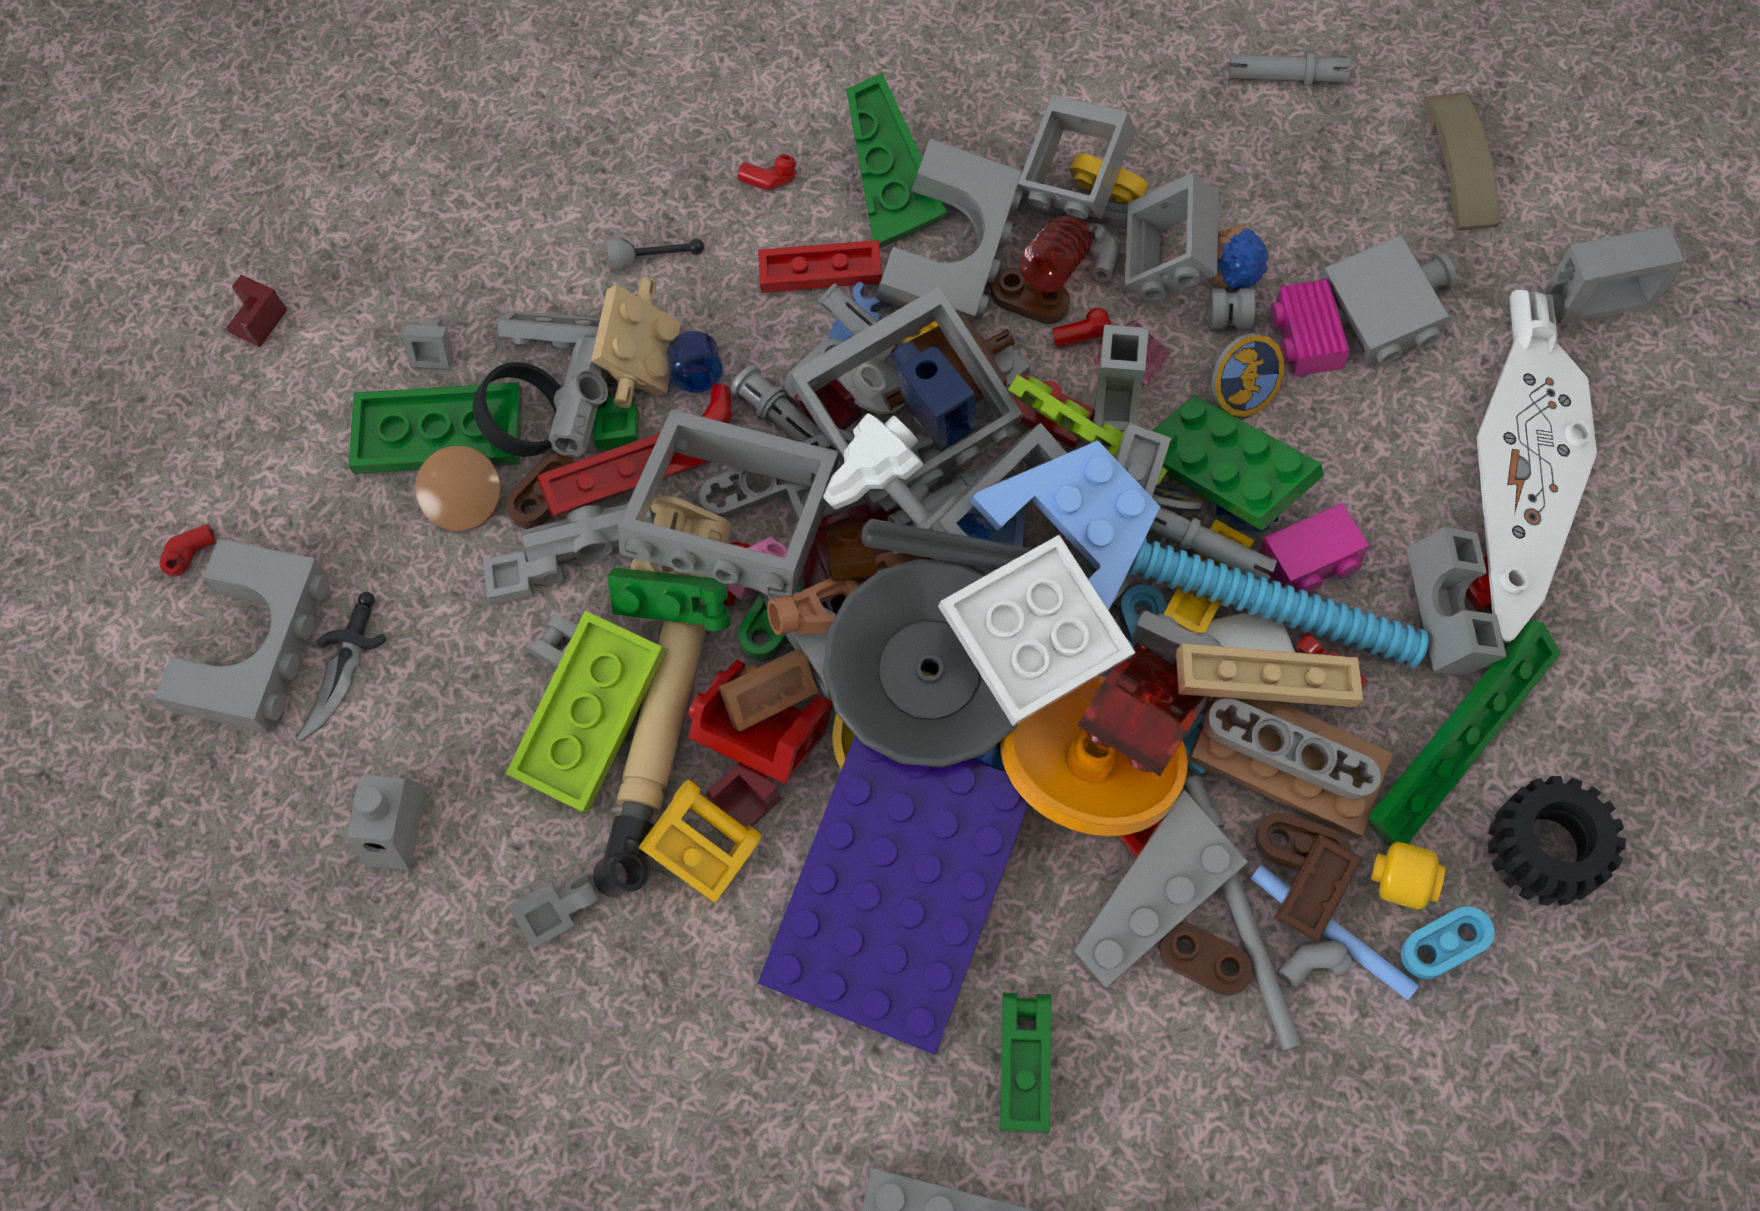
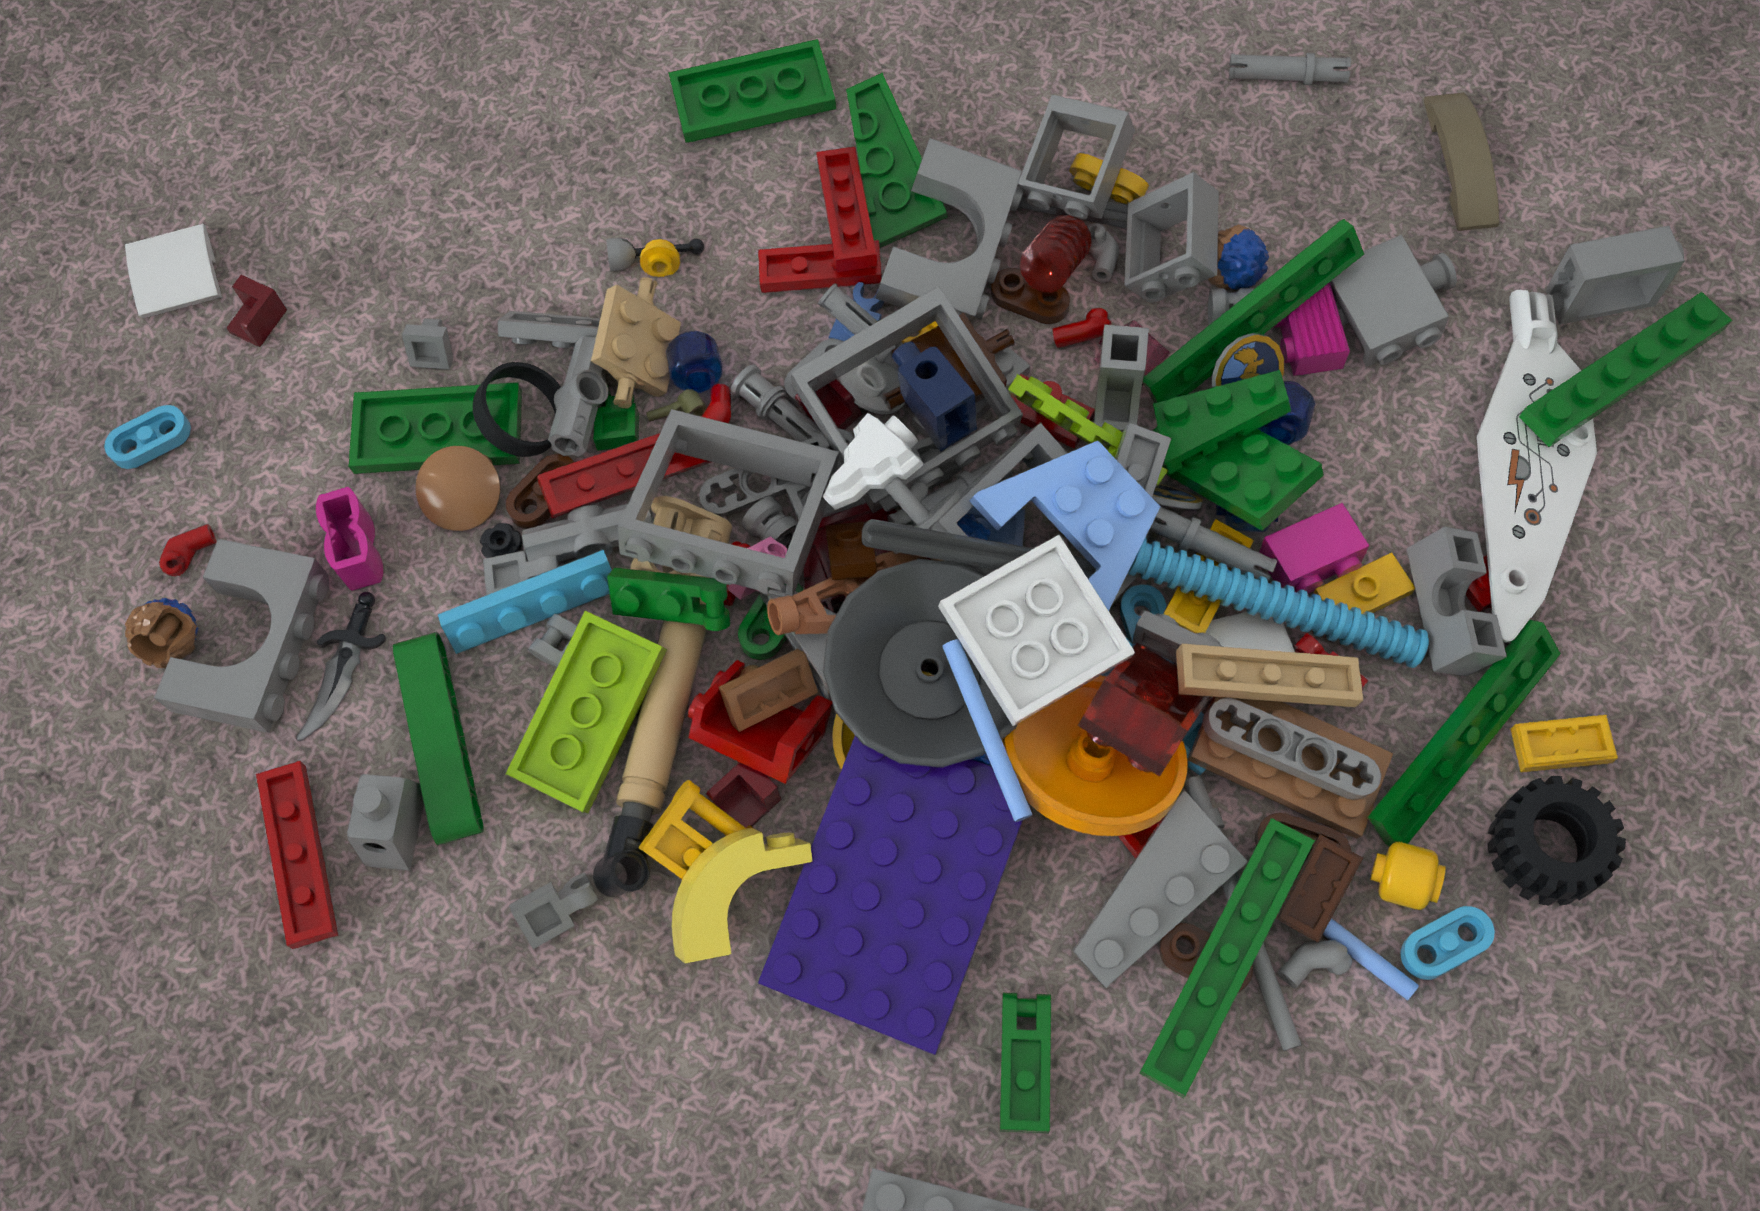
red arm [737,154,797,190] -> none
none -> medium azure plate [104,405,191,469]
none -> white slope [125,224,222,318]
none -> medium nougat piece [125,598,199,668]
none -> red plate [256,761,338,949]
none -> dark pink brick [316,487,383,591]
none -> green beam [393,631,484,846]
none -> medium azure plate [438,550,612,654]
none -> black plate [480,523,522,558]
none -> yellow plate [640,239,680,277]
none -> olive hand [646,389,707,422]
none -> green plate [668,39,836,143]
none -> light yellow arch [672,828,813,963]
none -> light grey wheel [742,496,798,549]
none -> red plate [816,147,878,272]
none -> light blue bar [942,639,1033,822]
none -> green plate [1139,818,1315,1099]
none -> green plate [1143,219,1364,403]
none -> green wing [1153,370,1291,474]
none -> clear blue head [1258,381,1315,445]
none -> yellow plate [1313,552,1415,614]
none -> yellow plate [1510,715,1618,773]
none -> green plate [1519,292,1732,447]

